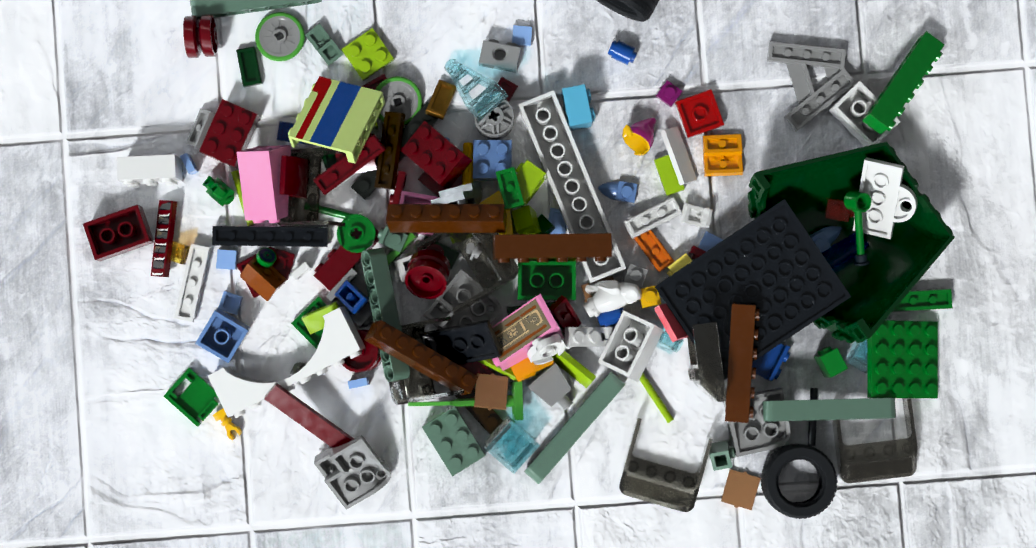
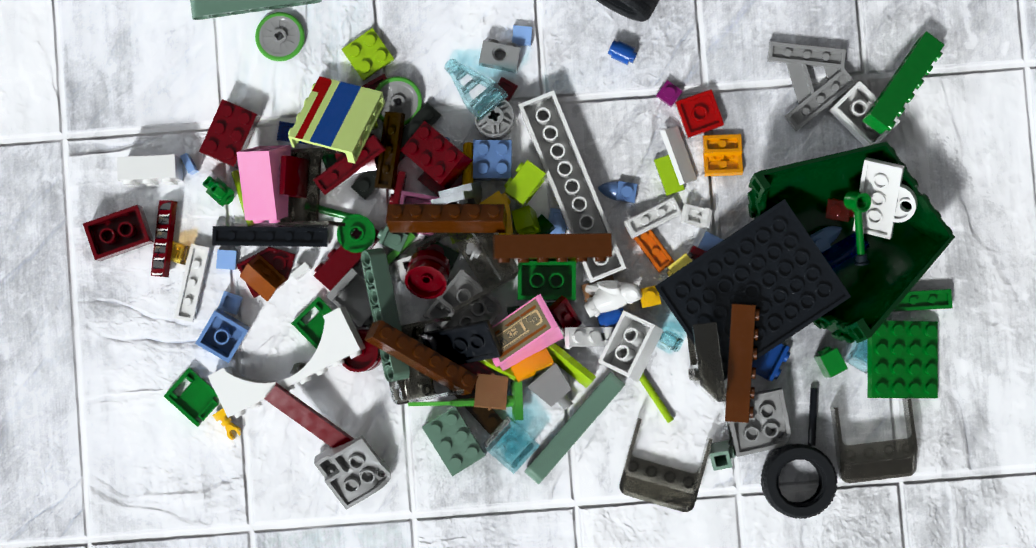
dark red wheel [183,14,218,58] -> none
light grey plate [186,108,215,149] -> none
dark green tile [236,46,263,88] -> none
tile [256,247,277,267] -> none
lime tile [302,301,340,334] -> none
sand green slope [305,23,343,66] -> none
blue slope [334,280,369,314] -> none
light blue tile [348,377,370,389] -> none
pearl gold tile [425,79,457,120] -> none
green plate [496,167,524,210] -> none
white plate [527,333,566,365] -> none
medium azure brick [561,84,595,131] -> none
hat [622,117,656,156] -> none
light grey brick [623,264,648,289] -> none
coral tile [654,303,688,342] -> none
medium nougat piece [721,469,761,510] -> none
sand green beam [762,398,896,422] -> none

